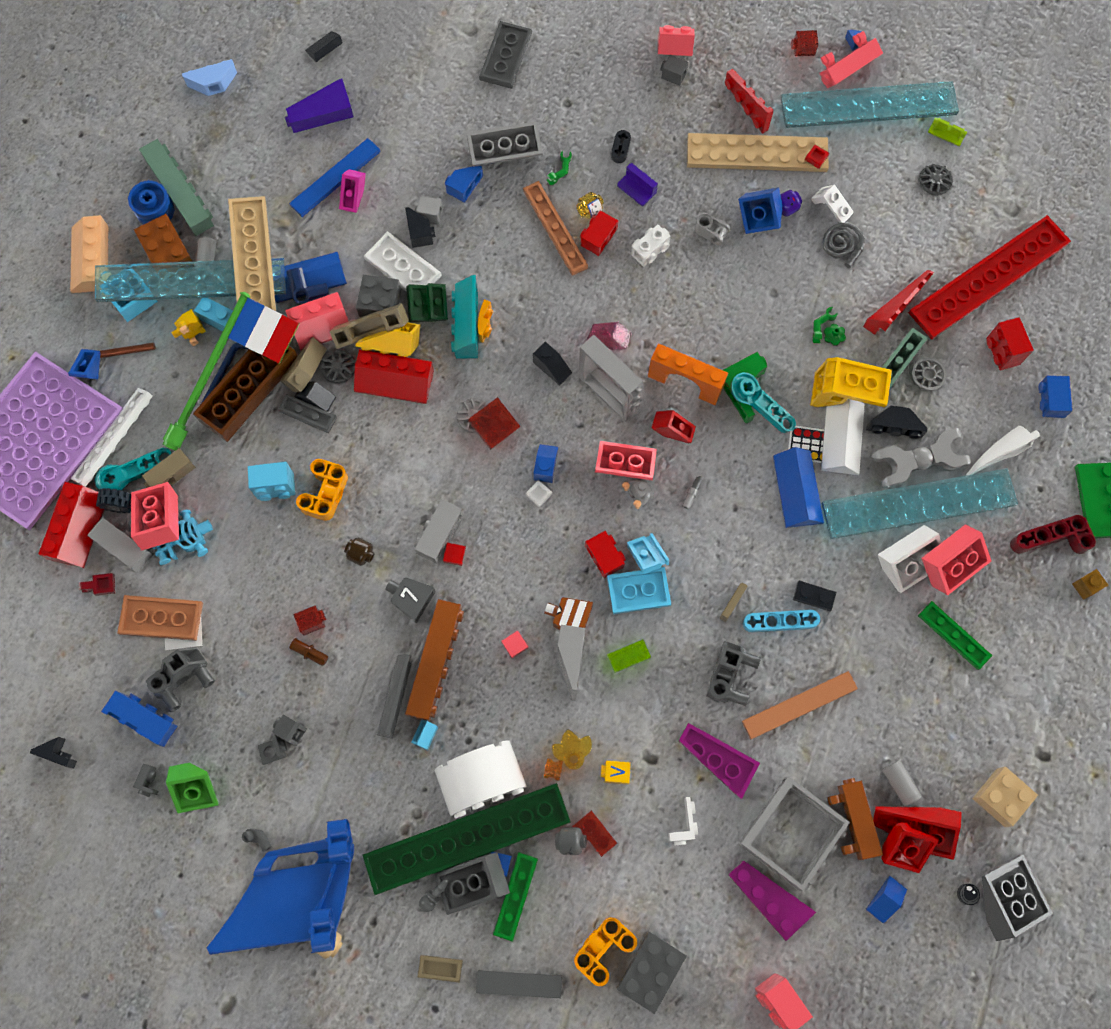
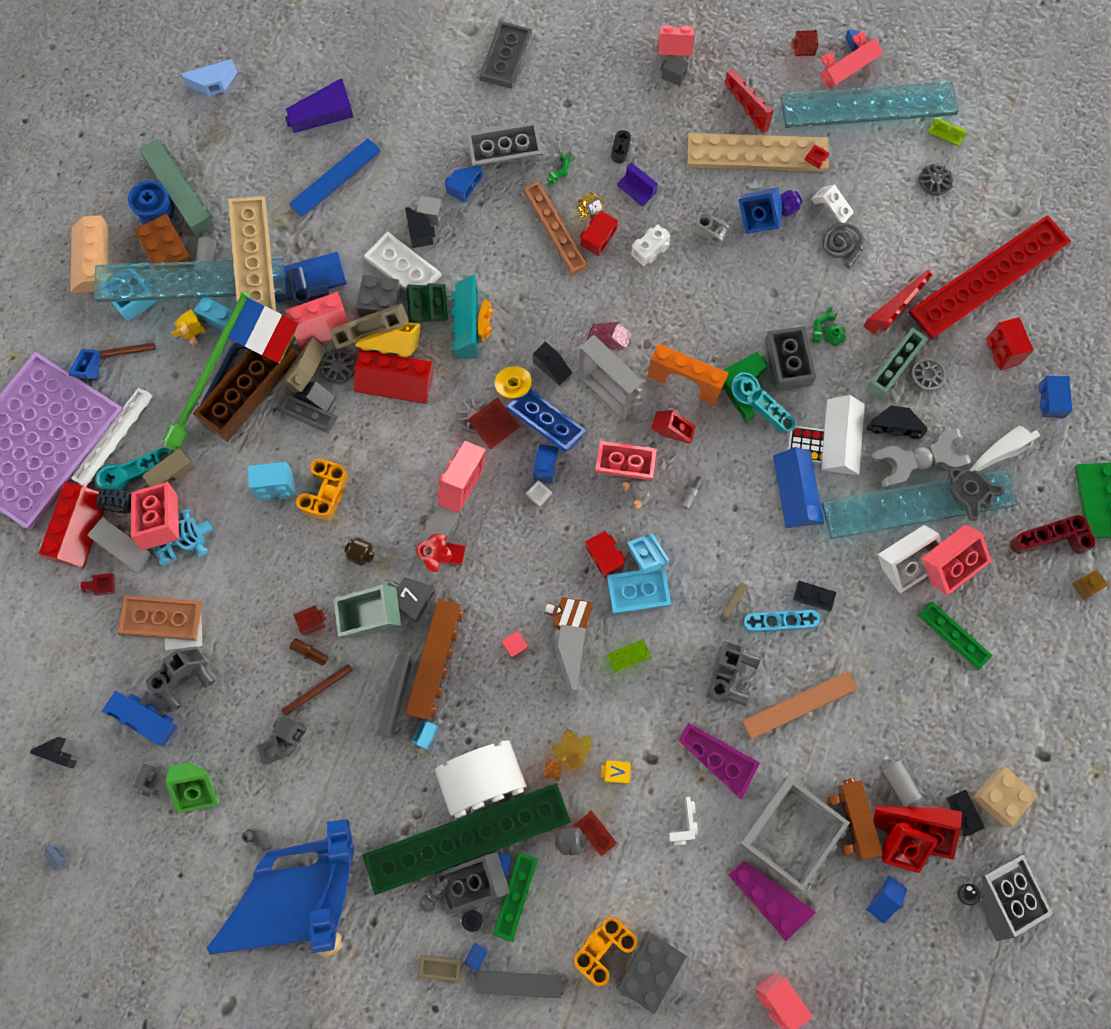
black slope [305,31,342,62] -> none
dark pink slope [339,169,366,213] -> none
yellow bracket [810,357,892,407] -> none
none -> sand blue slope [44,845,68,870]
none -> copper bar [281,664,353,716]
none -> sand green piece [333,585,401,639]
none -> red plate [416,534,453,572]
none -> coral brick [437,441,486,513]
none -> black tile [462,910,483,932]
none -> blue slope [465,943,488,971]
none -> yellow dish [495,366,532,399]
none -> blue slope [506,389,587,452]
none -> dark grey brick [765,326,816,391]
none -> black plate [946,789,985,837]
none -> dark grey tile [948,468,1005,521]

